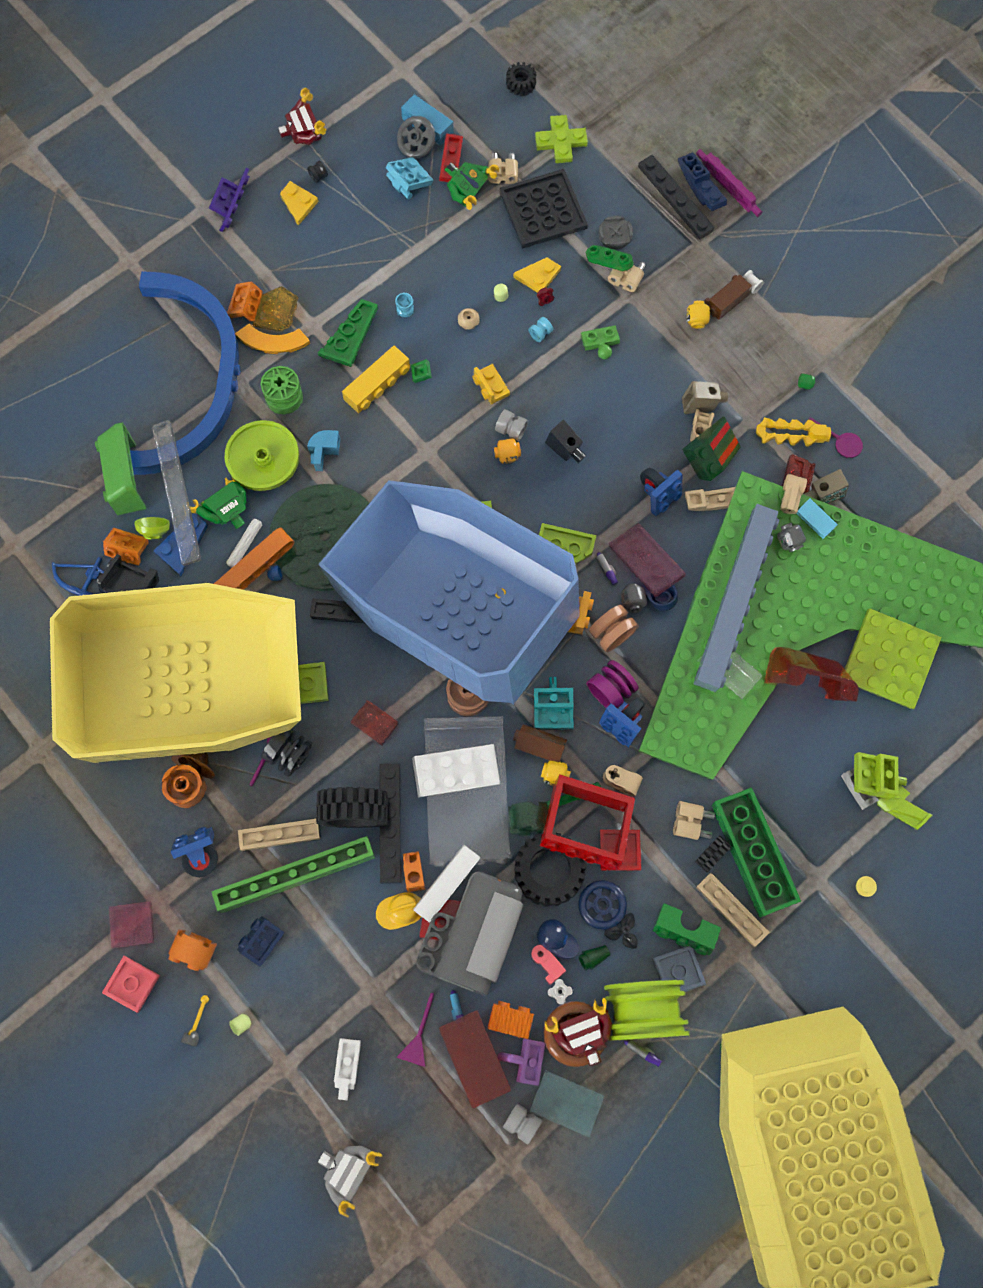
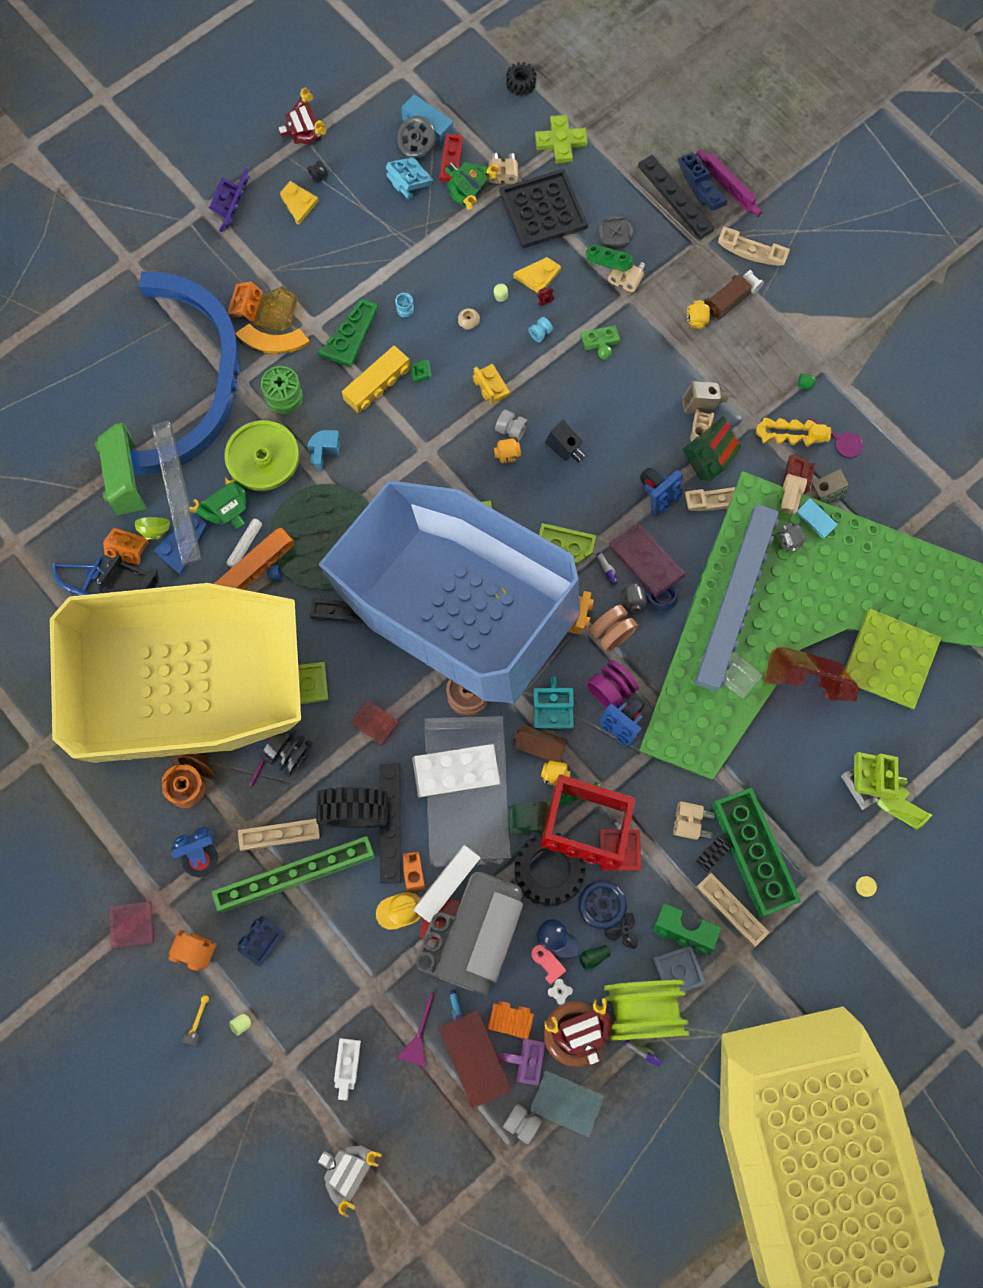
coral plate [102,956,160,1013] -> none
tan piece [603,765,643,797] -> none
none -> tan slope [717,226,790,265]

